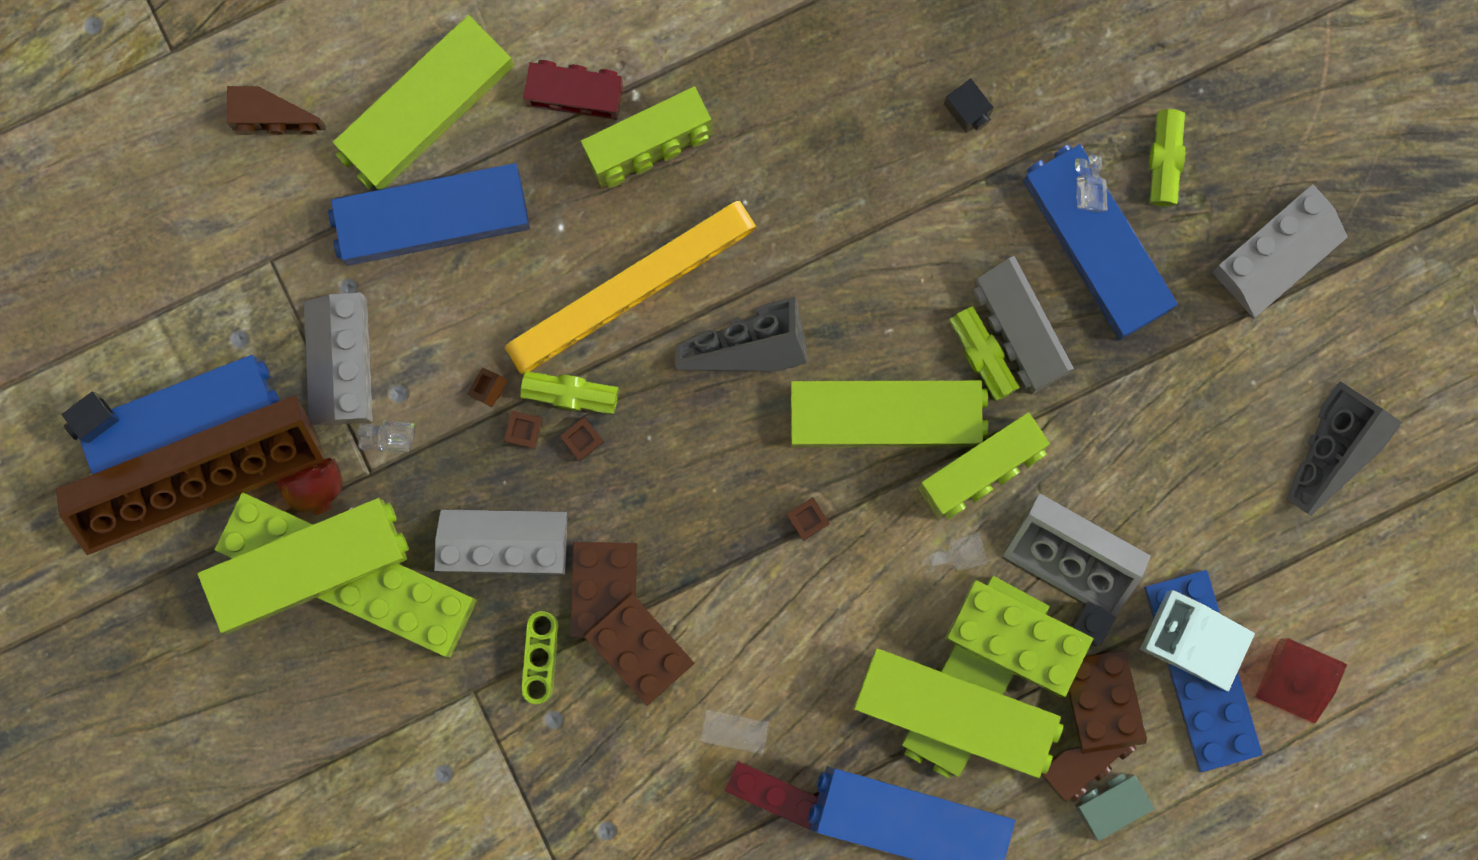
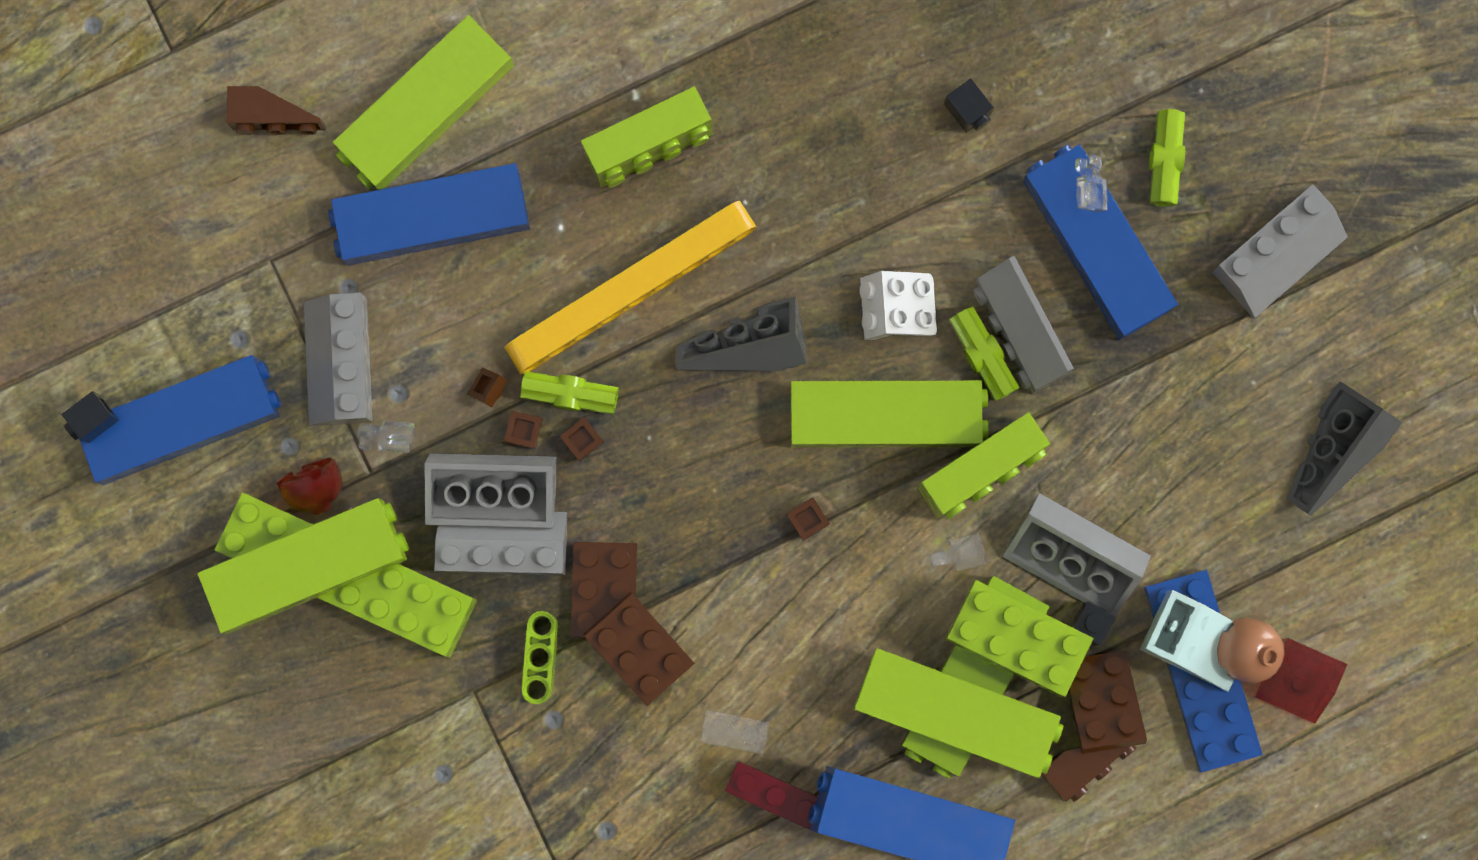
reddish brown brick [56,395,325,555] -> none
dark red brick [523,60,623,120] -> none
sand green brick [1075,772,1155,841] -> none
none -> light grey slope [425,453,556,528]
none -> white bracket [860,271,937,340]
none -> nougat cylinder [1217,617,1285,683]

